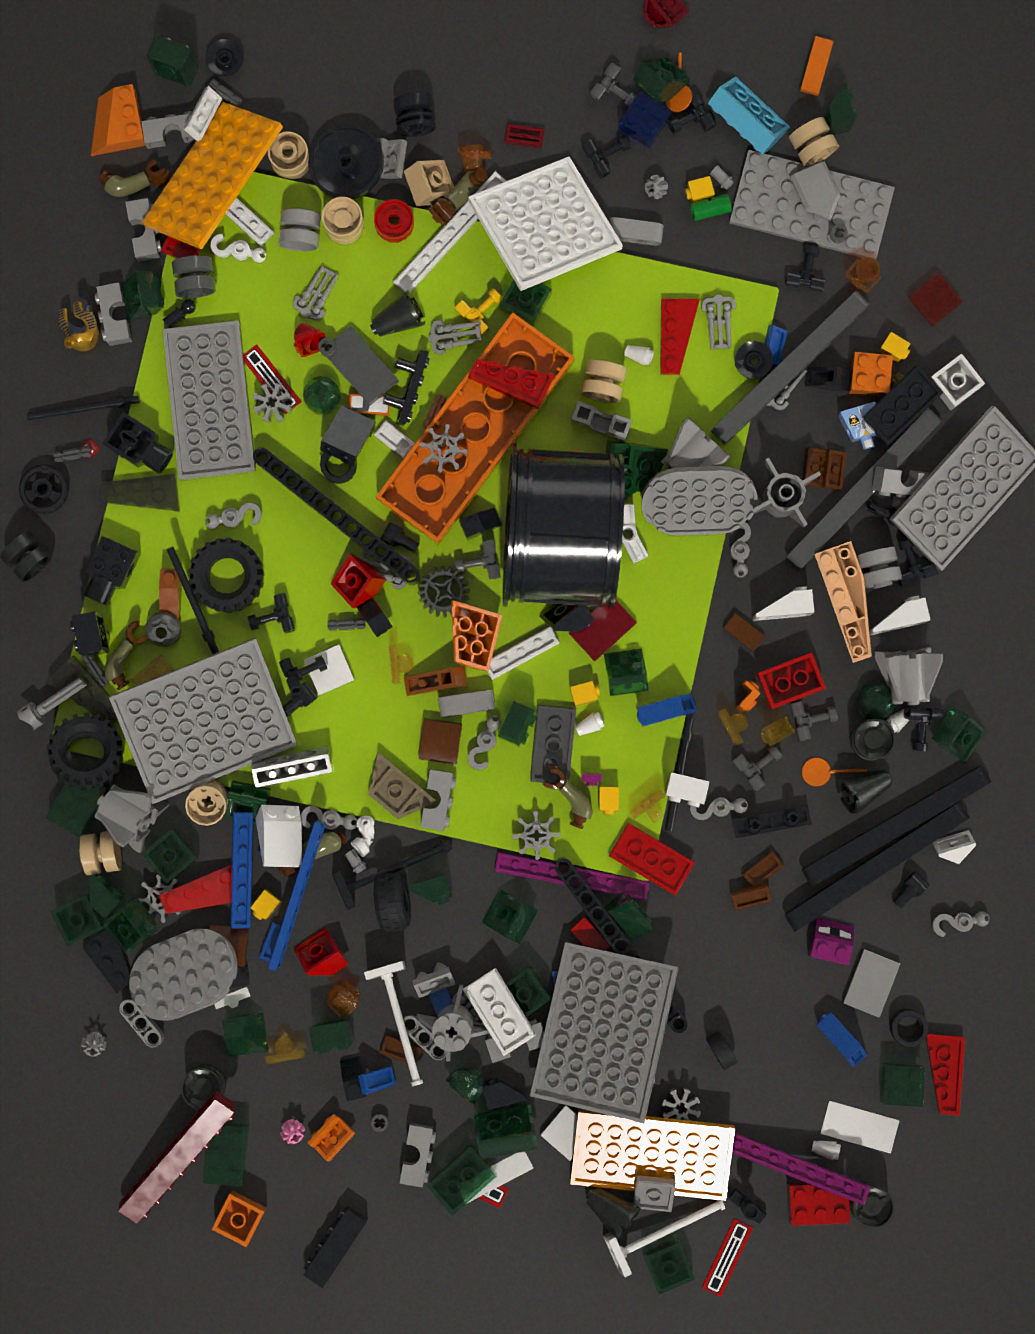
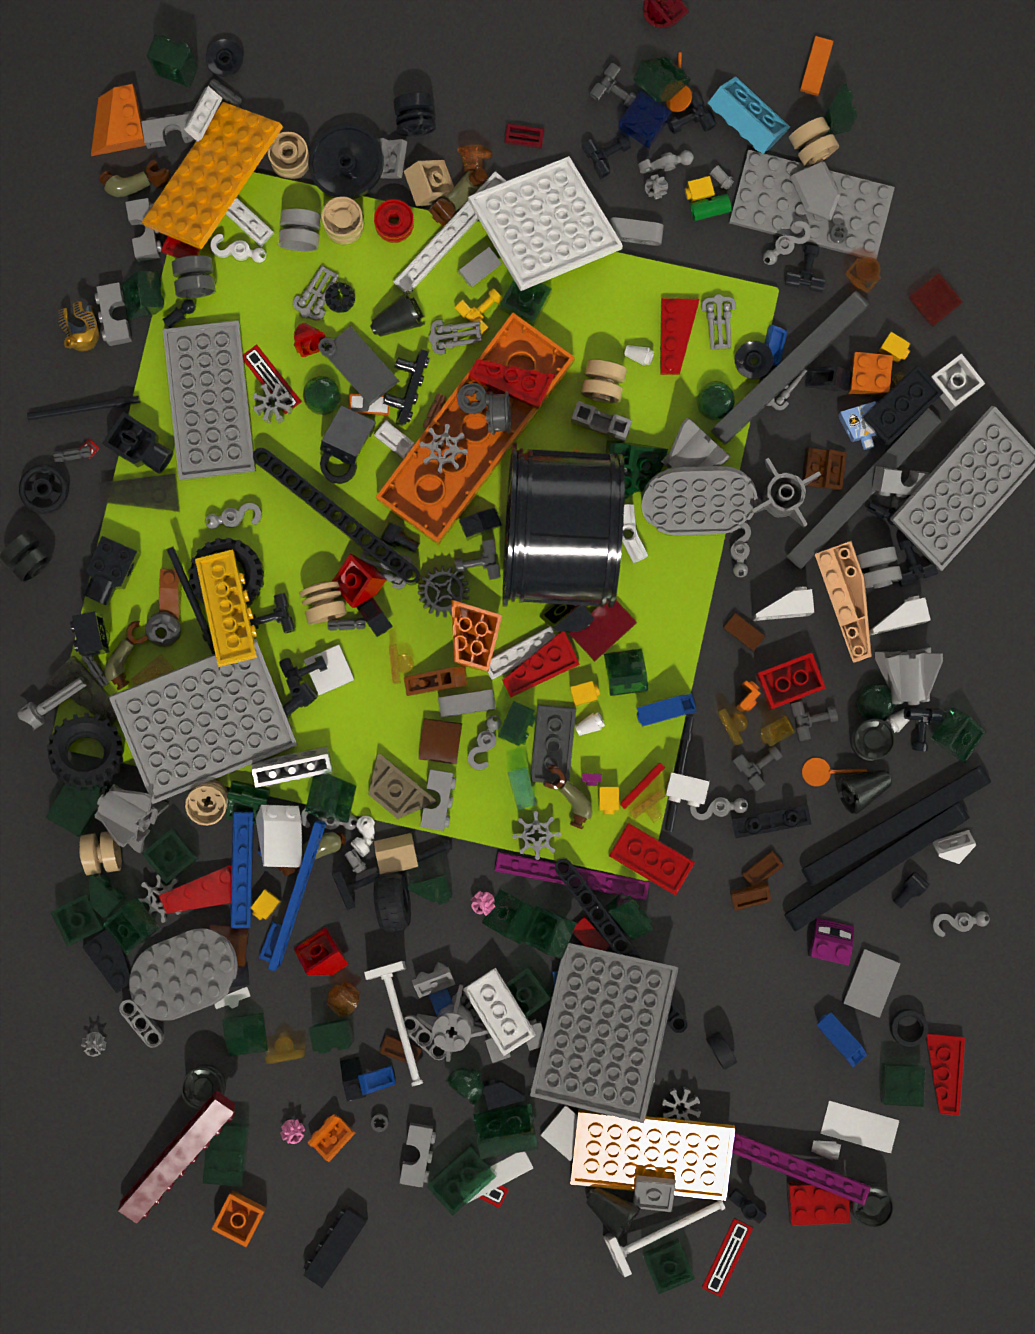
none -> yellow plate [195,549,257,667]
none -> tan wheel [299,582,347,625]
none -> clear green slope [305,774,356,823]
none -> black gear [325,282,355,313]
none -> tan slope [374,833,418,875]
none -> light grey hinge [457,247,502,287]
none -> dark grey gear [457,383,487,415]
none -> bright pink gear [471,891,495,916]
none -> dark grey wheel [486,391,511,435]
none -> red wing [502,631,580,698]
none -> clear light blue brick [508,767,537,810]
none -> clear green brick [522,905,577,959]
none -> red tile [620,763,665,809]
none -> light grey piece [638,150,694,173]
none -> clear green cylinder [697,381,735,420]
none -> light grey piece [763,221,811,265]

